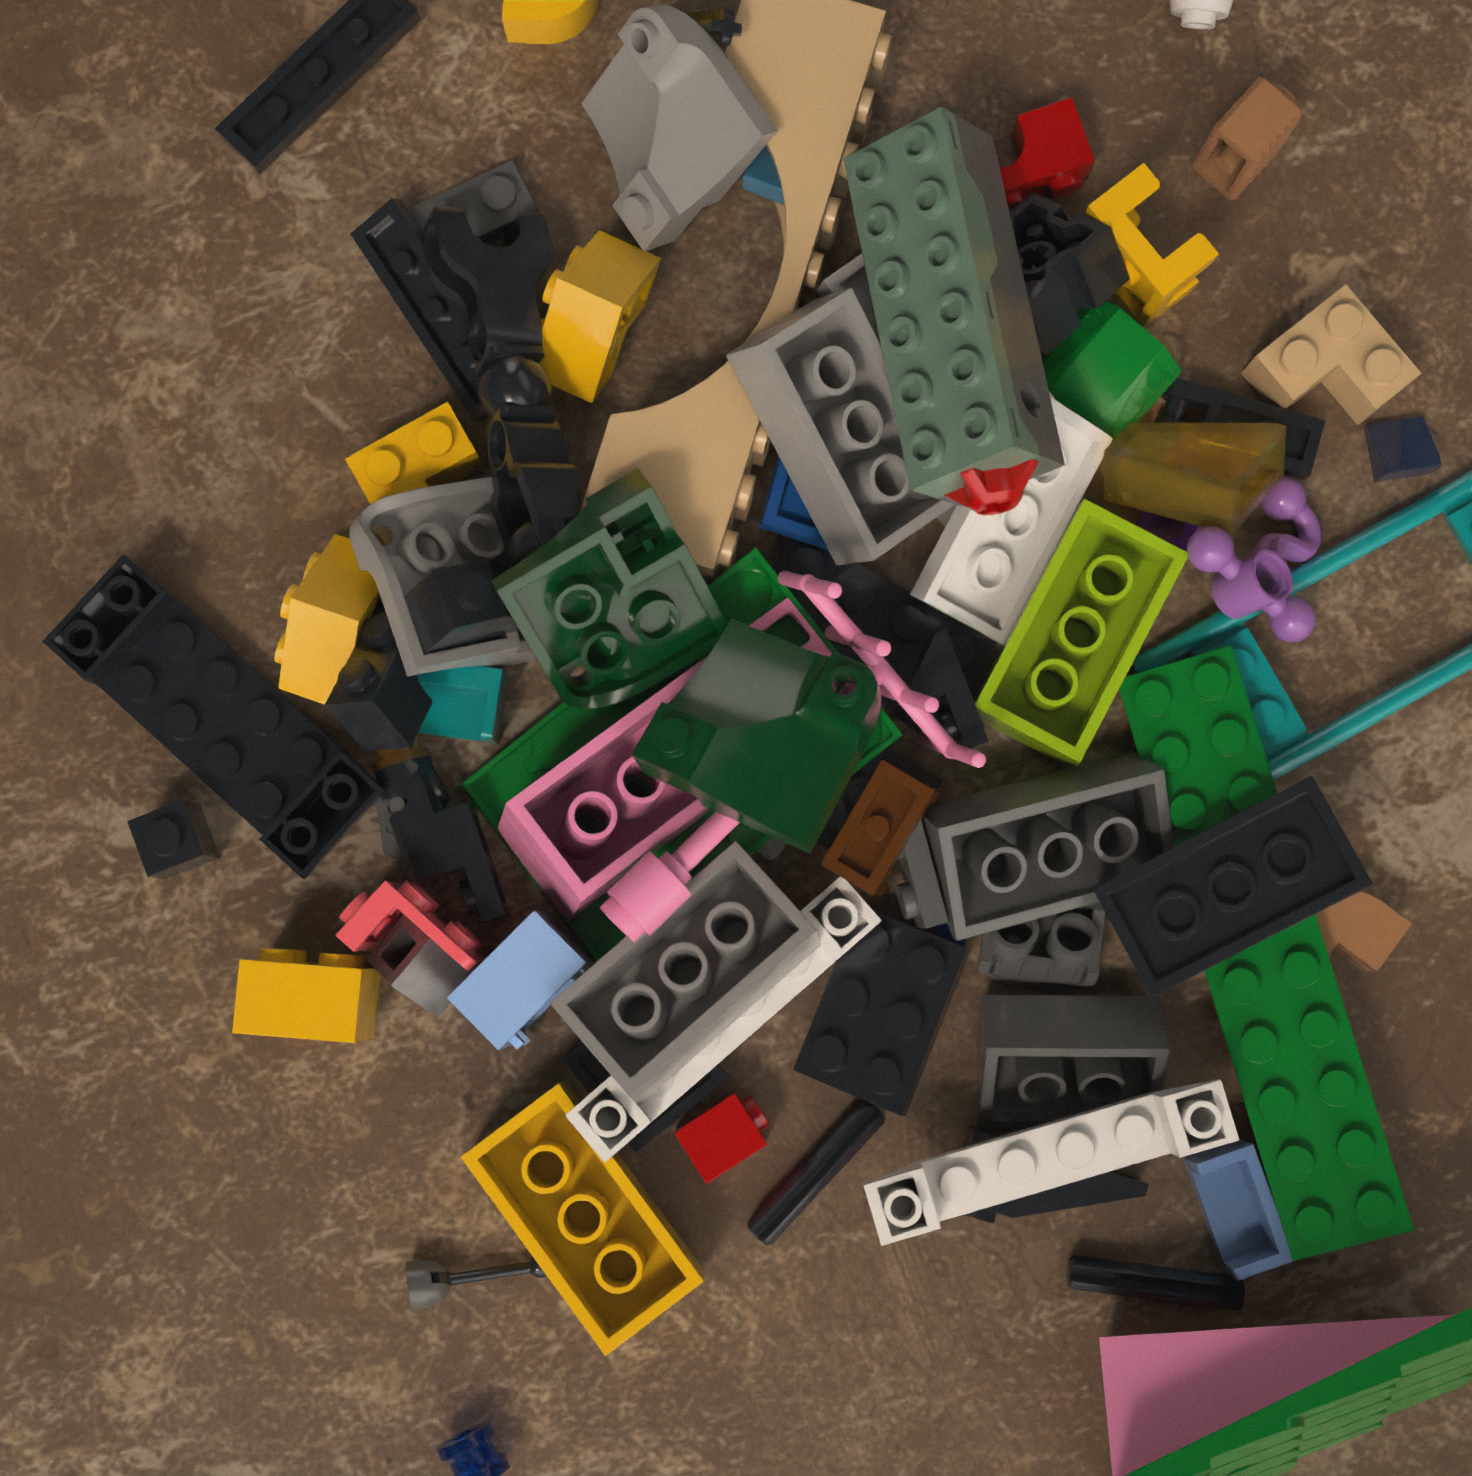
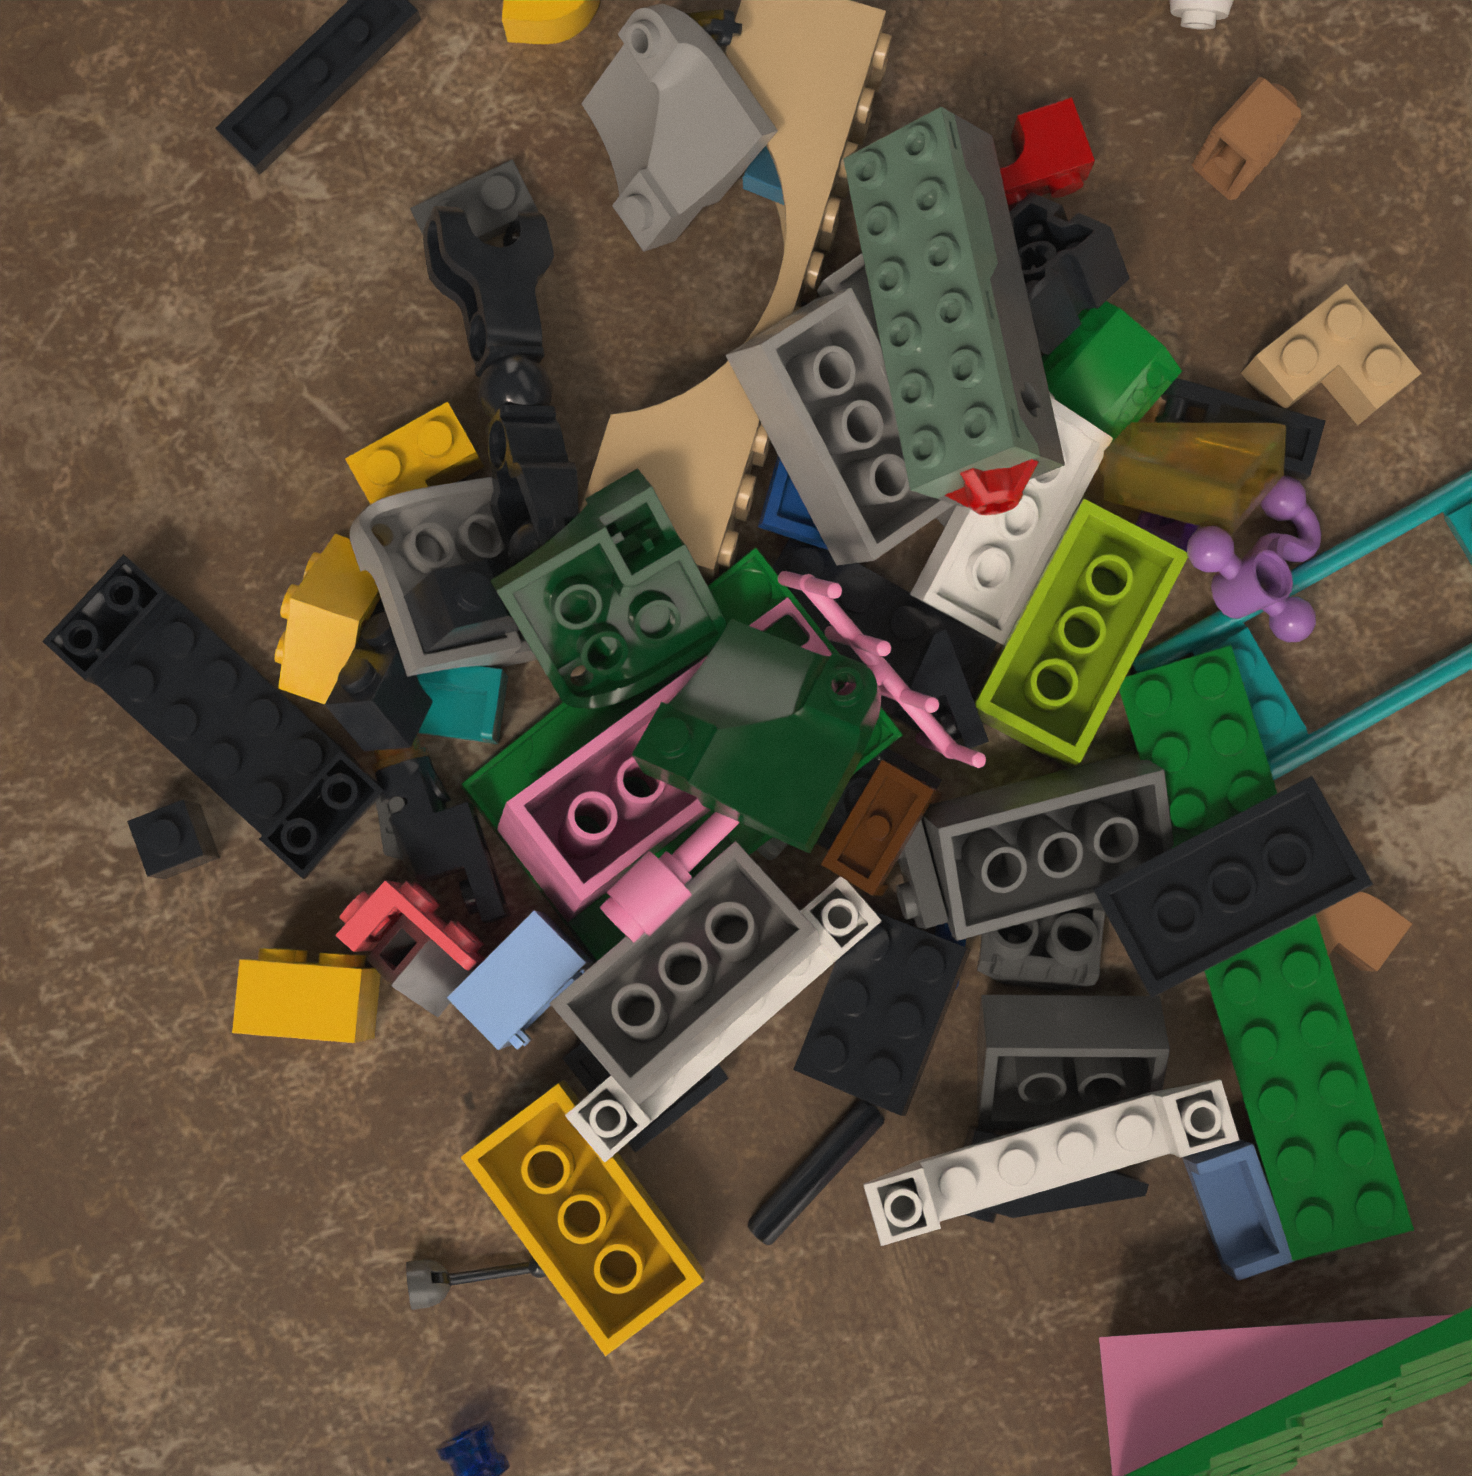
black plate [350,198,489,422] -> none
yellow brick [539,230,661,403] -> none
red brick [674,1090,770,1184] -> none
black axle [1066,1255,1245,1311] -> none
yellow panel [1084,163,1219,328] -> none
dark blue slope [1364,416,1442,482] -> none

